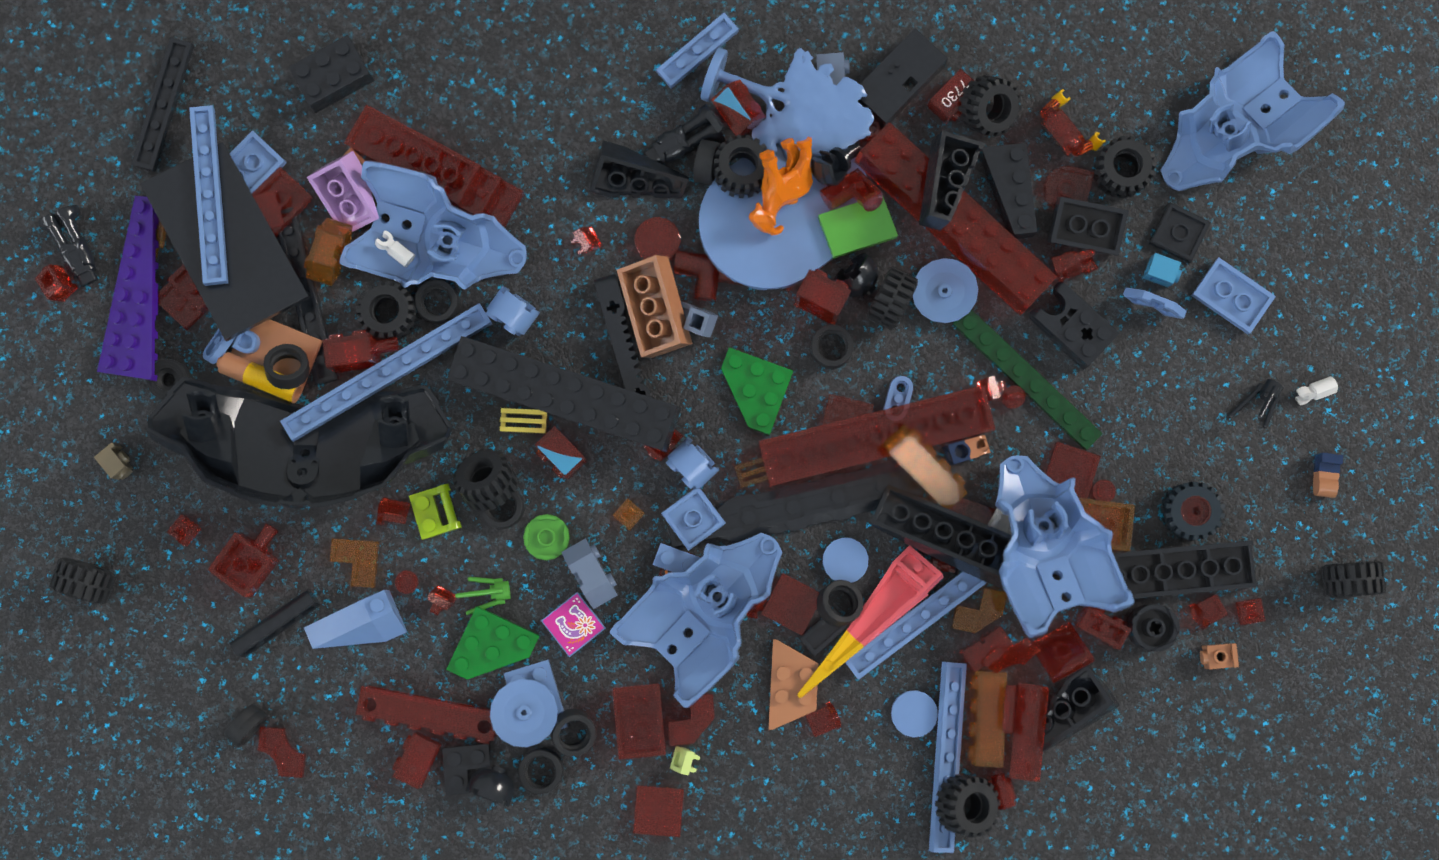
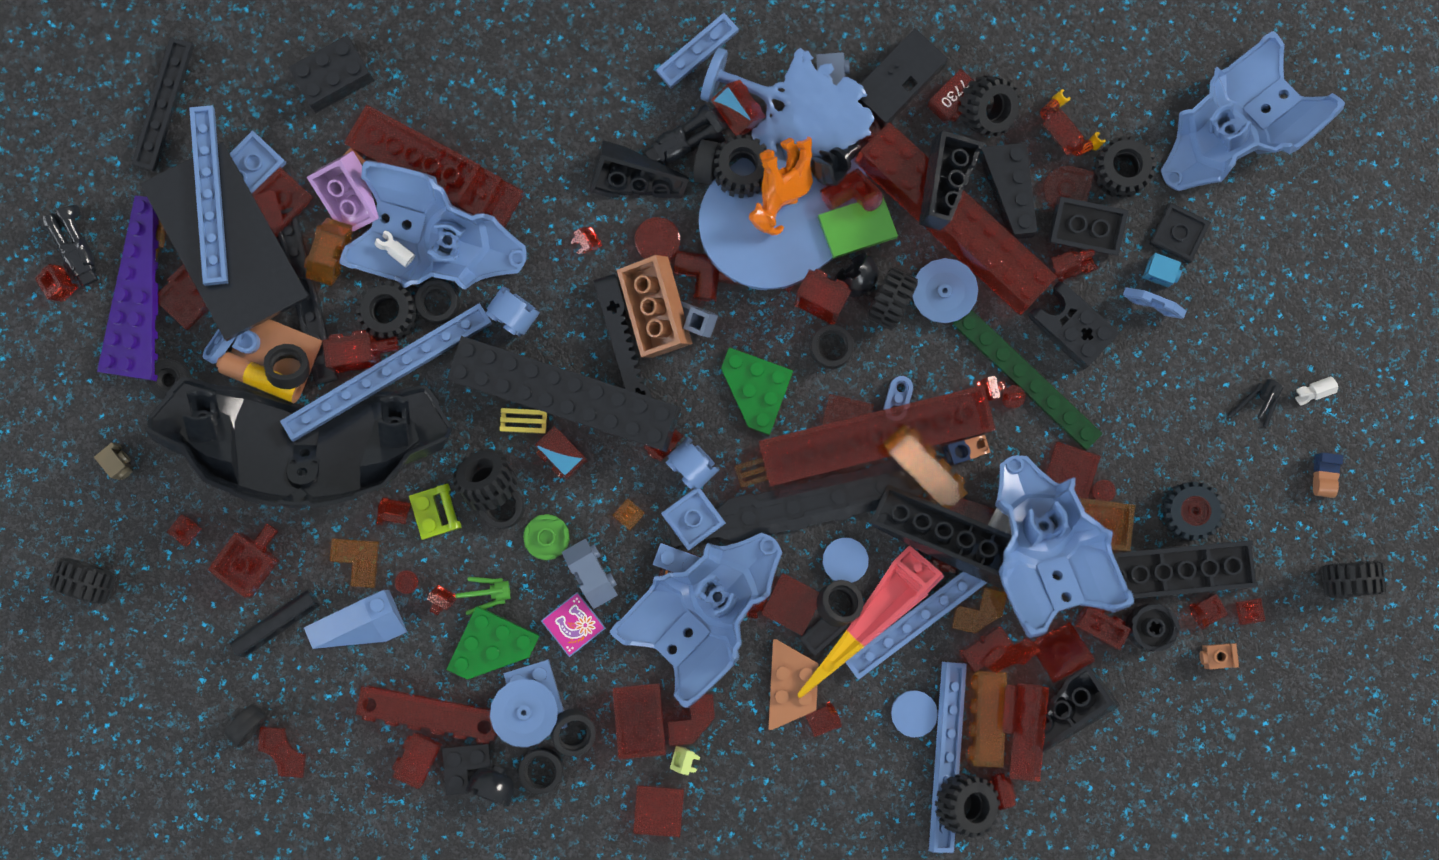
medium blue plate [1191,257,1276,334] -> none

